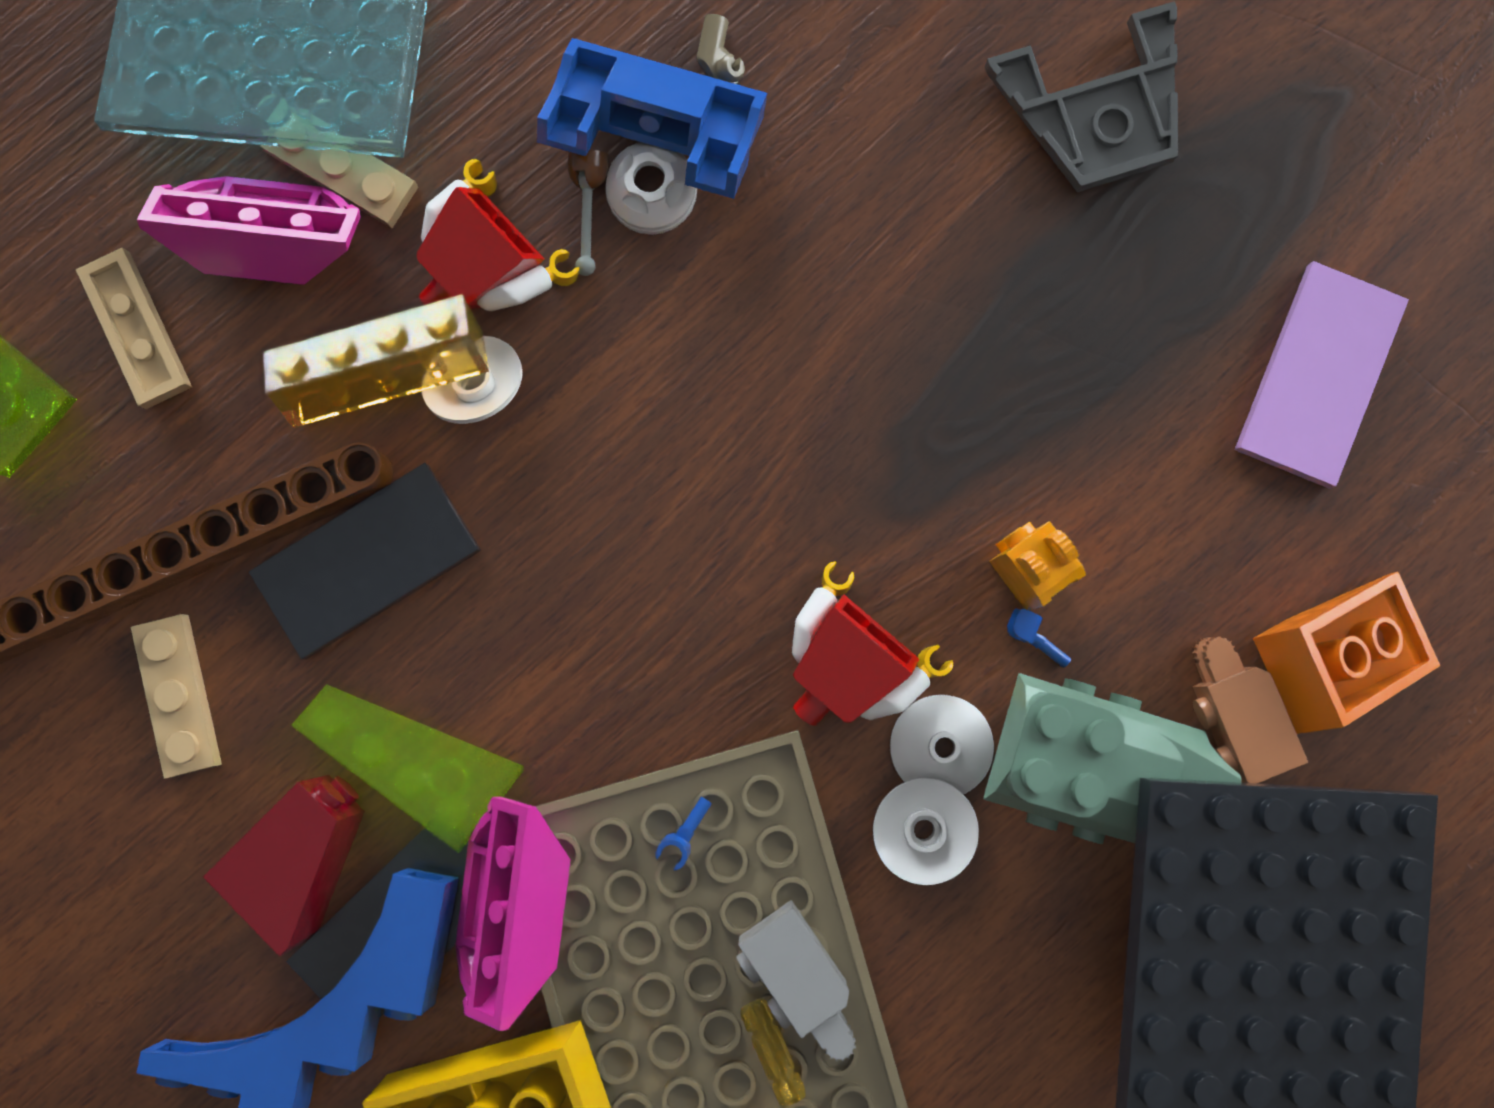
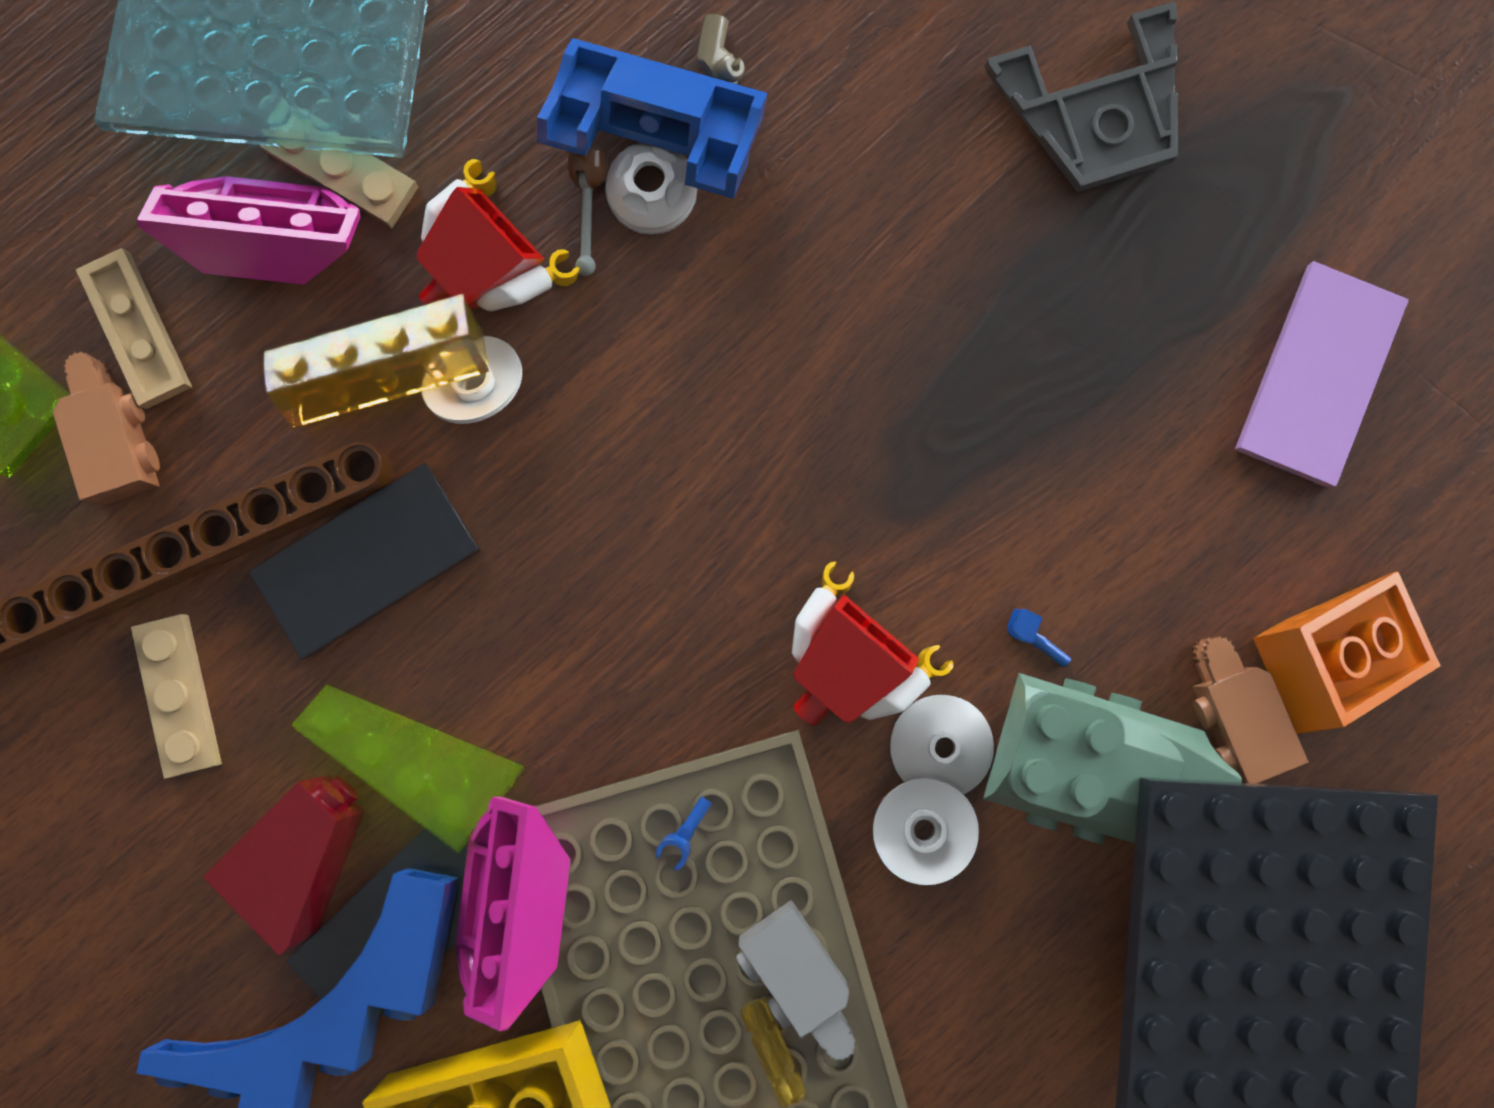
light orange hinge [989,521,1087,610] -> none
none -> nougat hinge [53,351,160,506]

